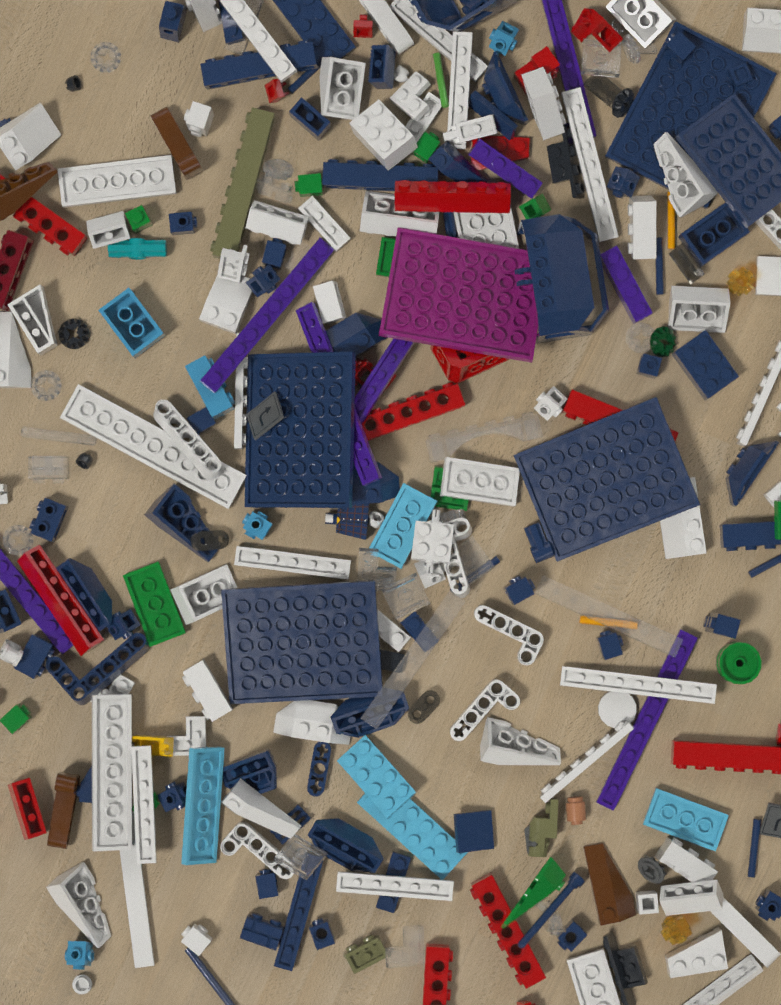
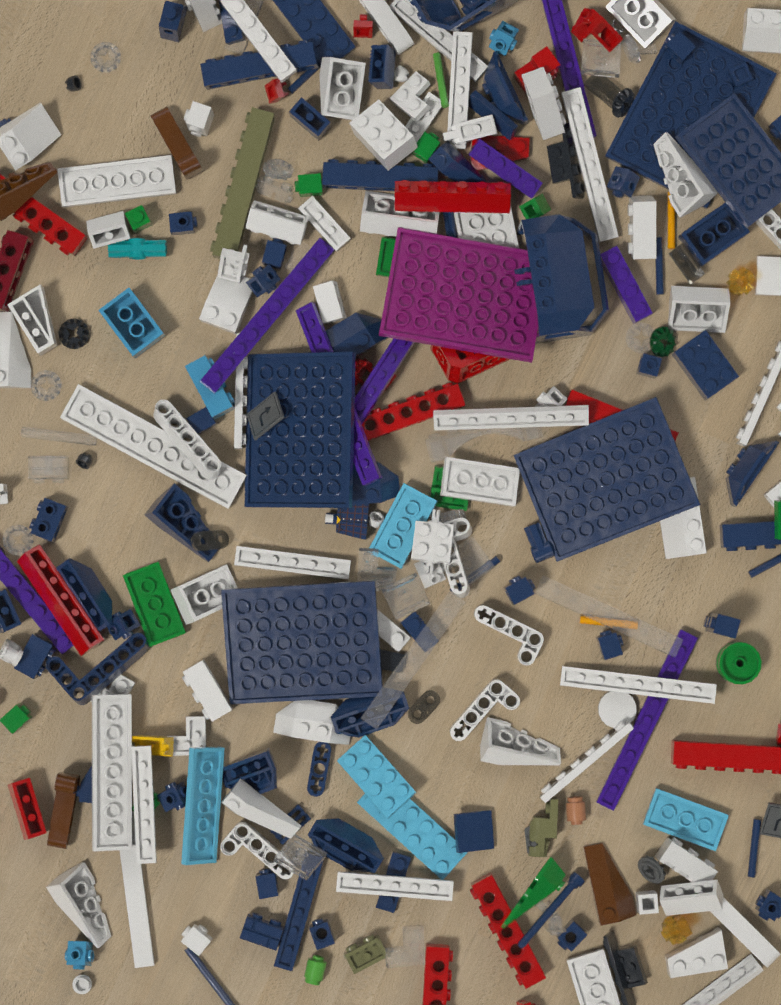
dark azure brick [242,511,273,540] -> none
none -> bright green brick [304,955,327,985]
none -> white plate [433,405,589,431]

